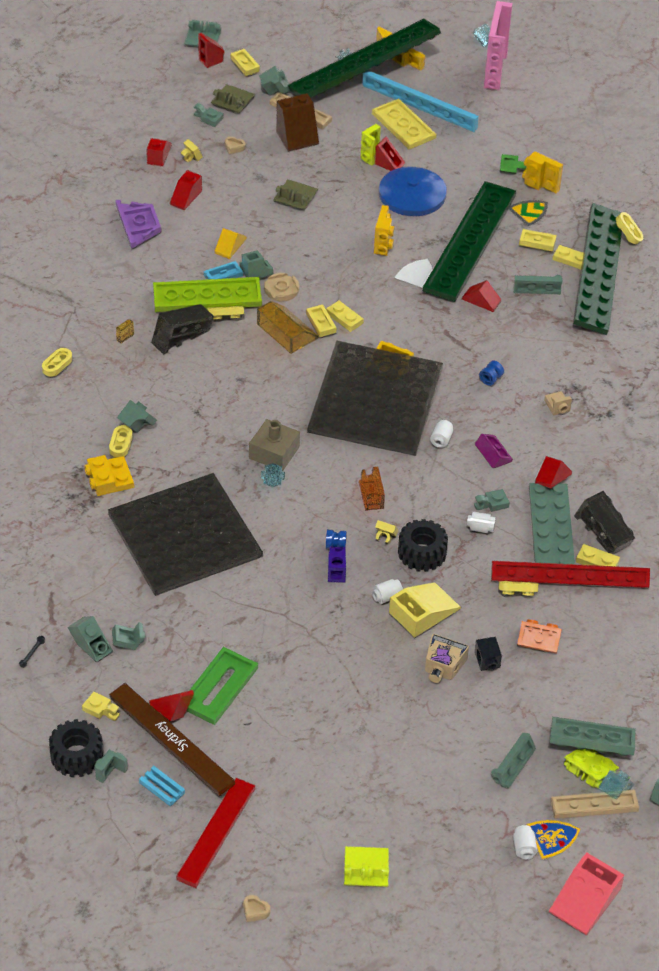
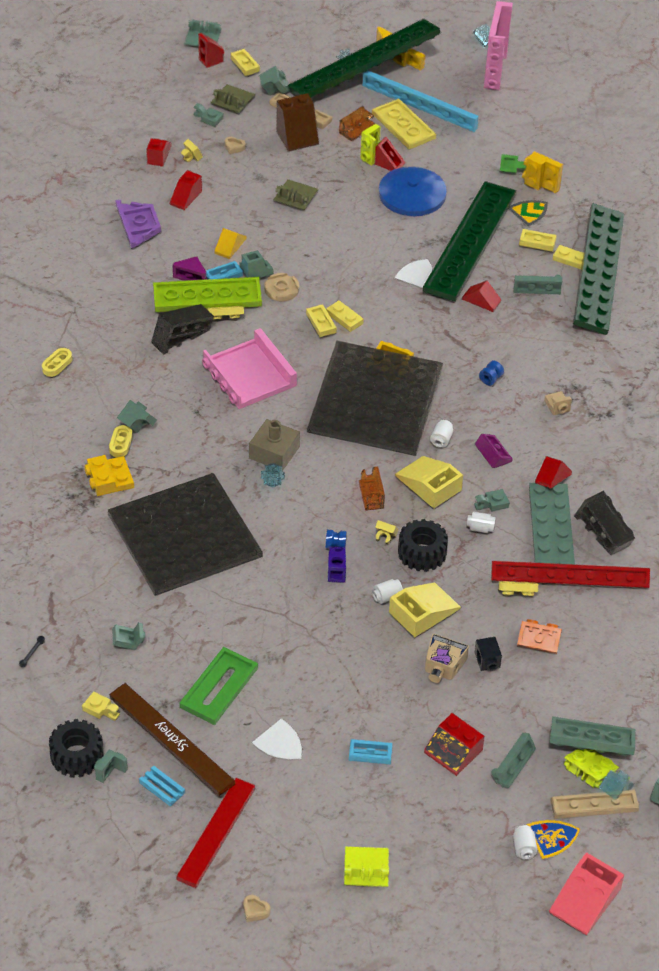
sand green slope [68,616,113,662] -> none
clear yellow tile [116,319,134,343] -> none
red slope [149,690,194,721] -> none
clear yellow slope [257,301,319,354] -> none
yellow plate [374,205,395,256] -> none
light yellow plate [576,544,620,566] -> none
light yellow plate [616,212,643,244] -> none
none -> magenta slope [172,256,207,281]
none -> bright pink panel [202,328,297,409]
none -> white sticker [252,719,302,759]
none -> clear orange hinge [339,106,375,141]
none -> medium azure tile [349,739,393,765]
none -> light yellow slope [395,456,463,508]
none -> slope [424,713,485,776]

